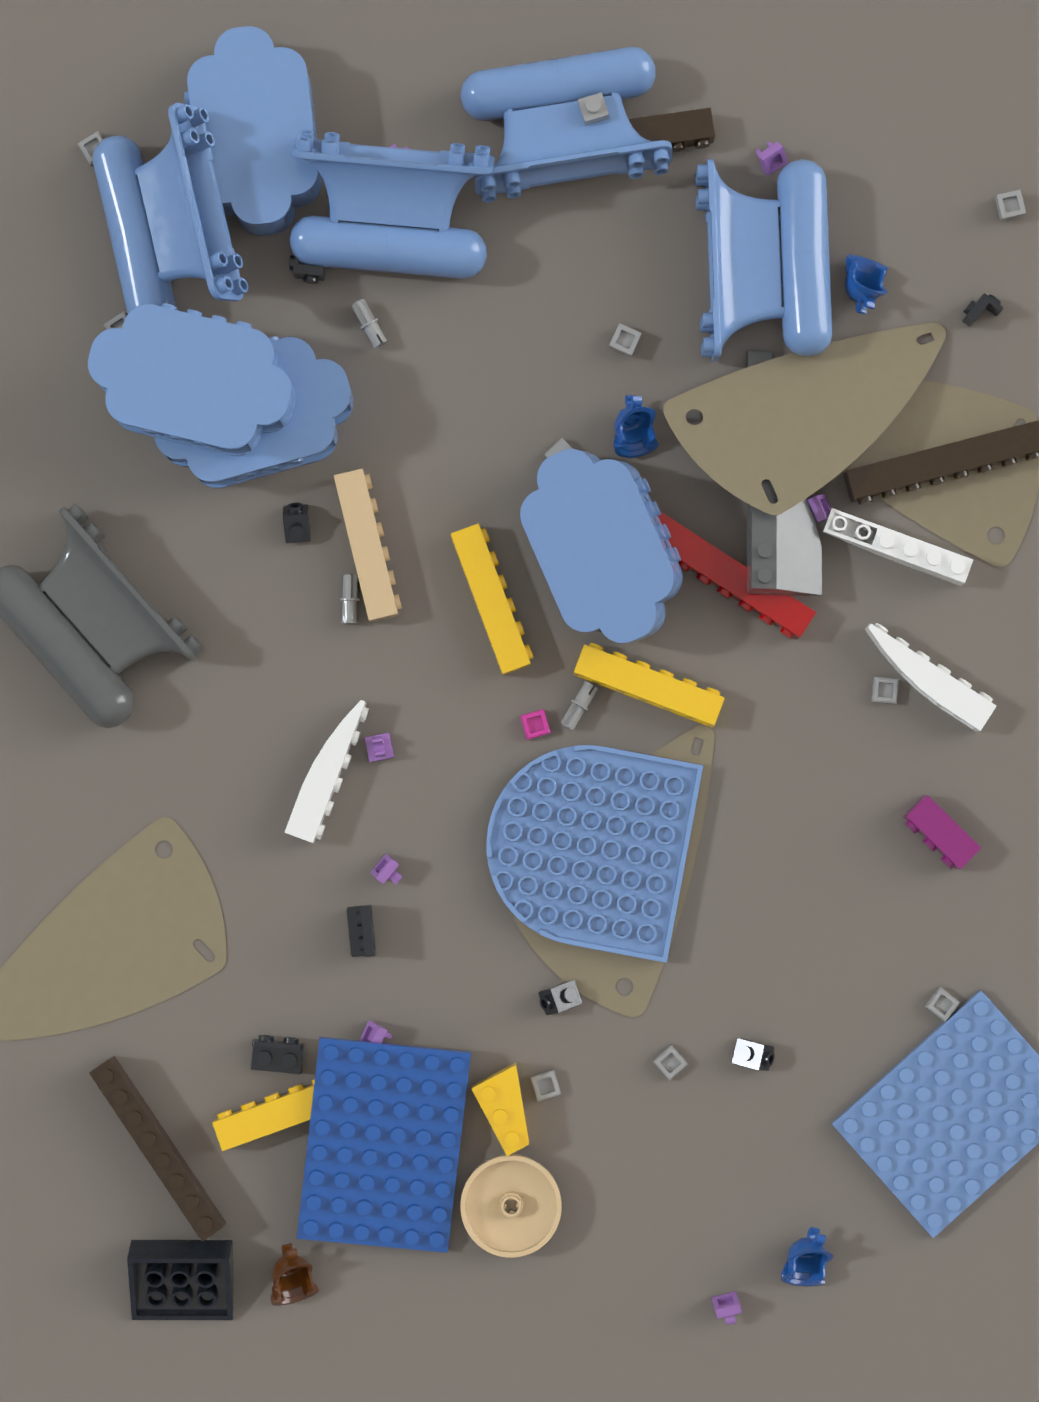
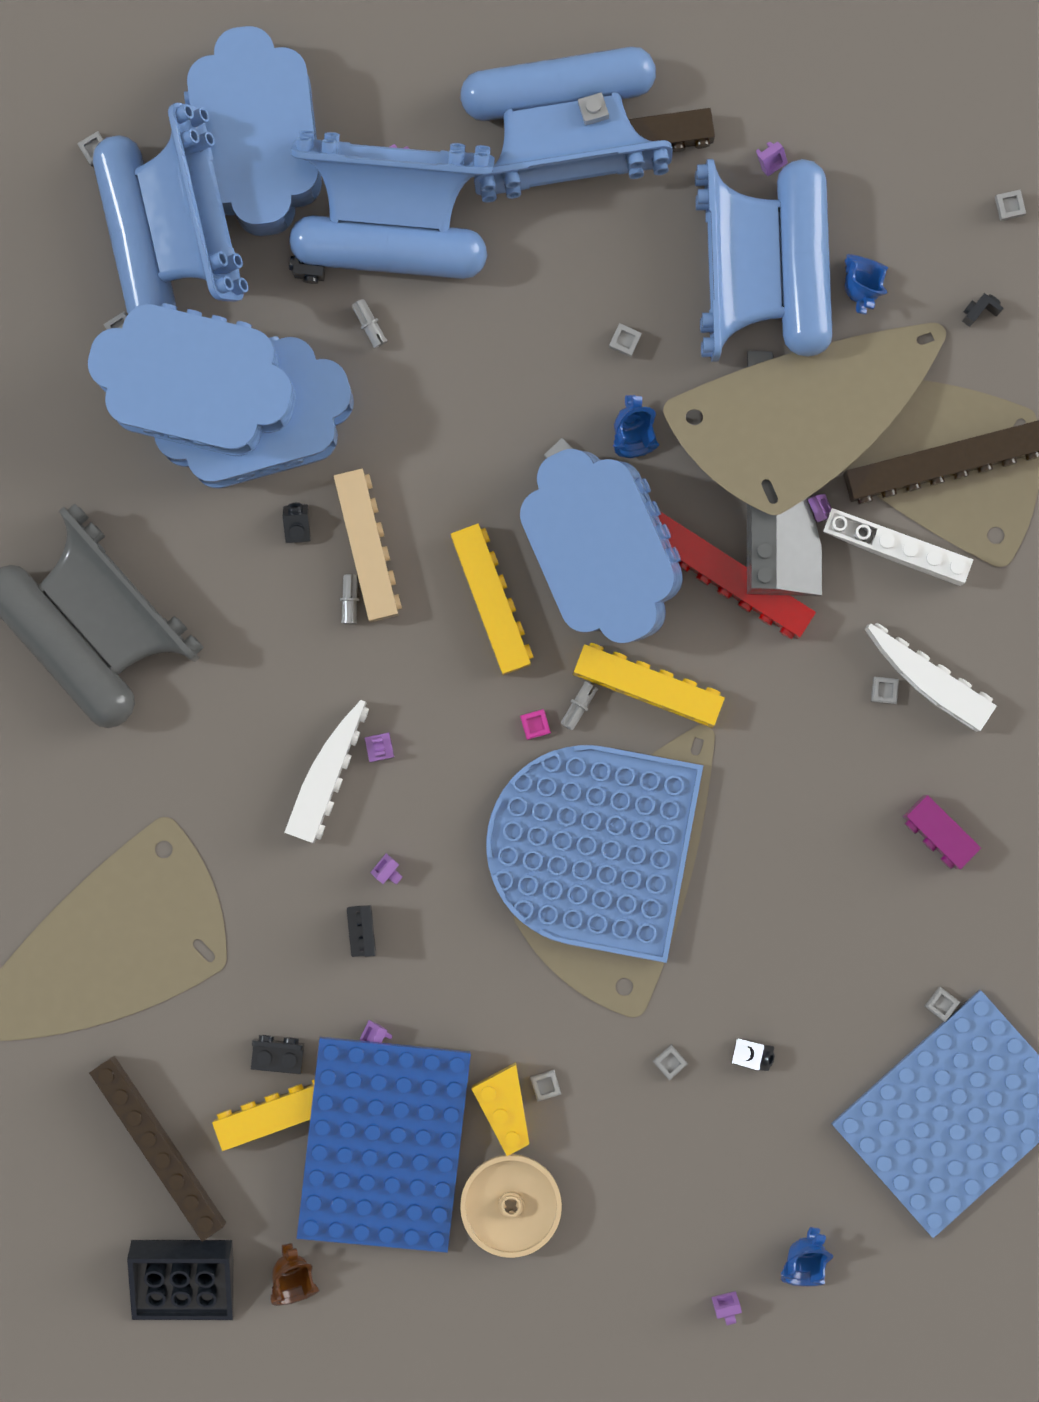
bracket [539,980,582,1015] -> none

